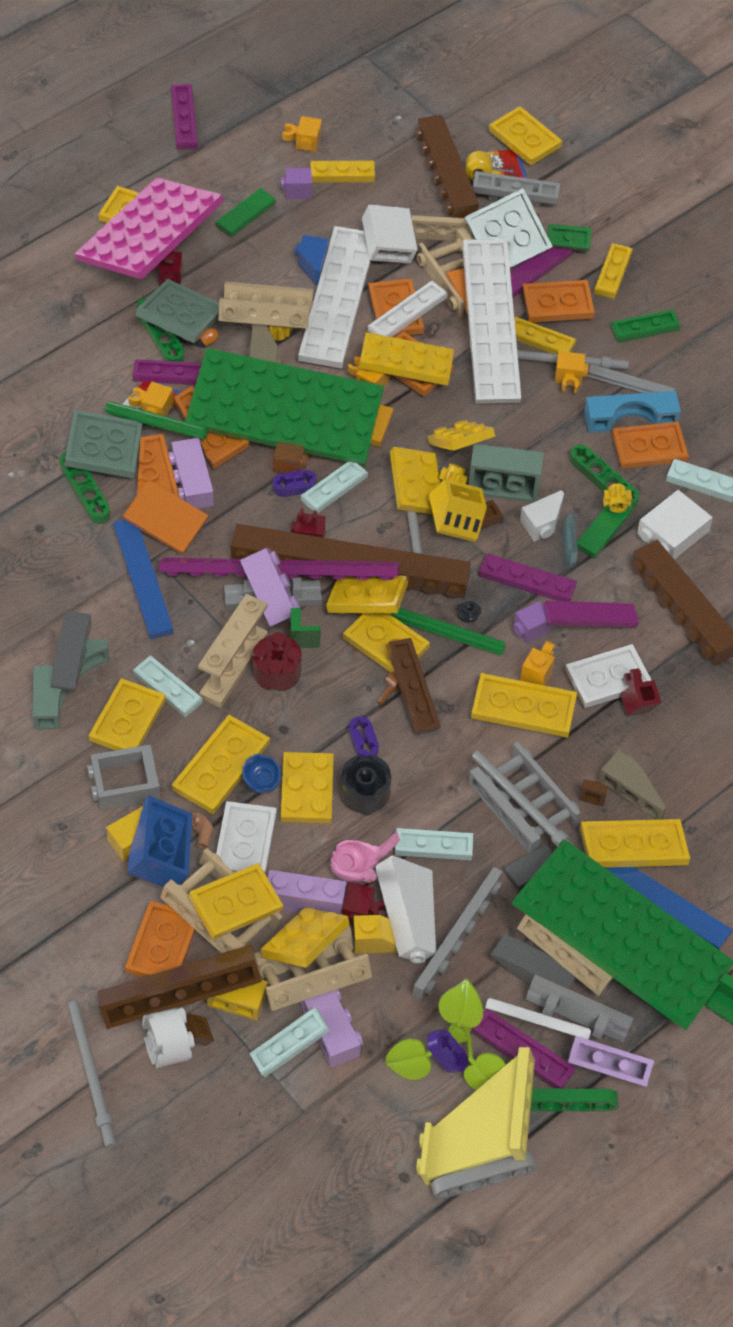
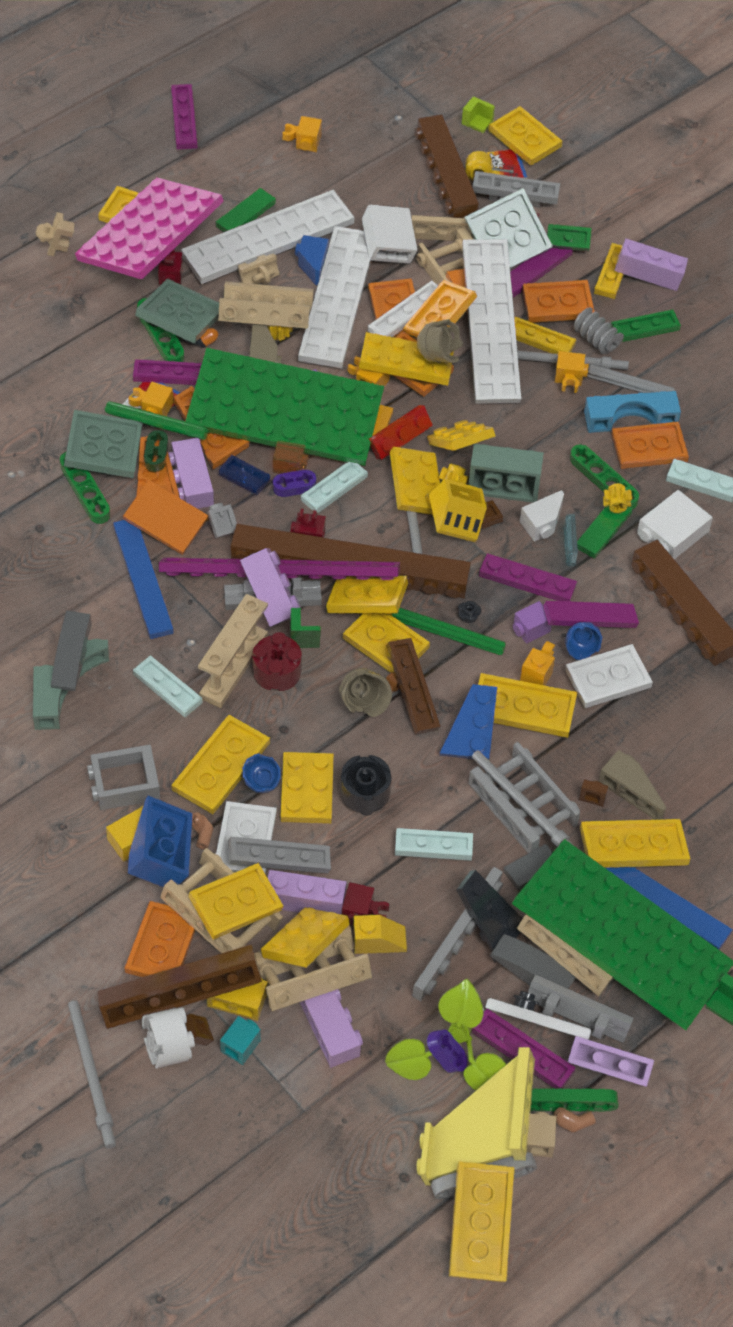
yellow plate [88,678,166,750] -> none
light aqua tile [249,1007,331,1077] -> none
medium lavender brick [281,168,312,199] -> none
yellow plate [311,161,375,182] -> none
bright pink hair [330,831,400,884] -> none
dark purple beam [349,716,379,757] -> none
white slope [376,855,436,963] -> none
dark red brick [620,668,662,716] -> none
none -> tan hips [36,212,74,256]
none -> dark green beam [144,430,168,472]
none -> white plate [181,190,354,284]
none -> light grey bracket [205,503,237,539]
none -> clear blue plate [219,455,270,495]
none -> teal brick [220,1016,261,1065]
none -> light grey plate [228,836,331,873]
none -> tan hips [238,254,280,285]
none -> dark tan helmet [339,668,392,717]
none -> red plate [368,405,433,460]
none -> light orange tile [403,280,478,337]
none -> dark tan helmet [417,319,463,363]
none -> blue wing [440,684,497,760]
none -> yellow plate [449,1161,514,1283]
none -> black wing [456,870,523,963]
none -> lime panel [462,96,495,133]
none -> black plate [513,991,539,1011]
none -> tan brick [526,1112,556,1157]
none -> nougat arm [554,1108,596,1132]
none -> blue hair [565,622,603,660]
none -> light grey piece [574,307,624,354]
none -> lavender brick [615,239,688,291]

